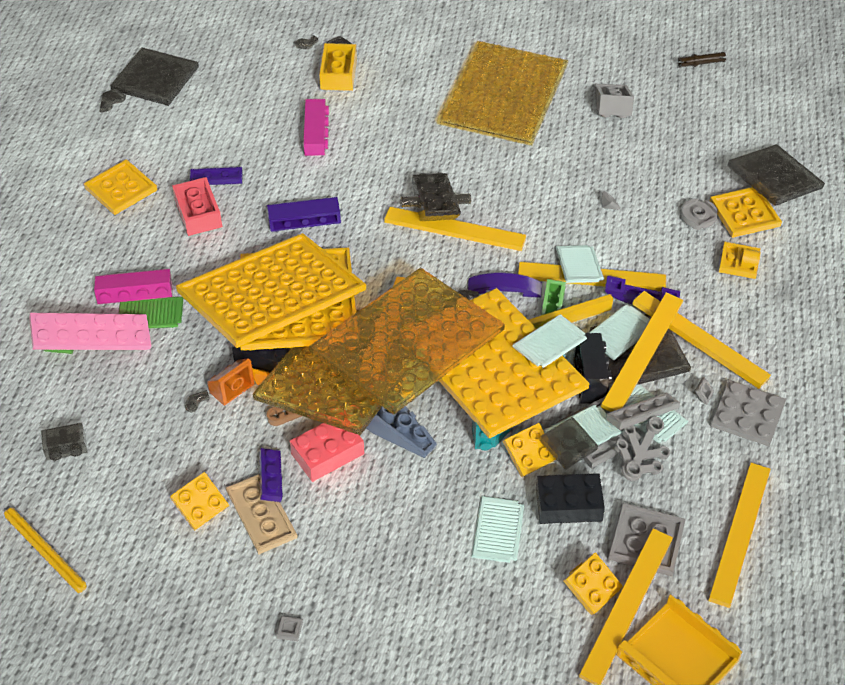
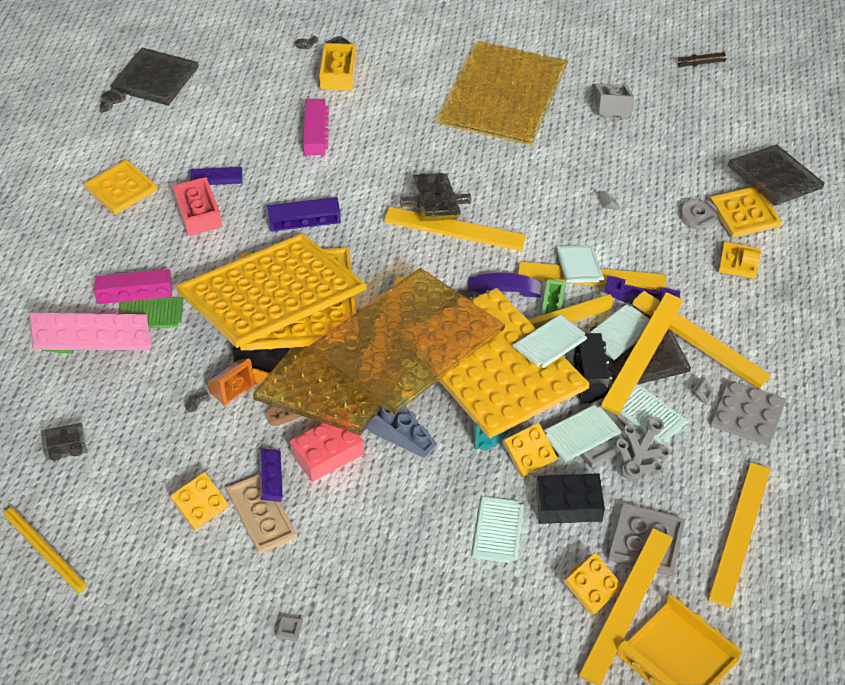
clear smoke plate [540,417,598,470] -> none
light grey tile [606,393,680,430] -> none

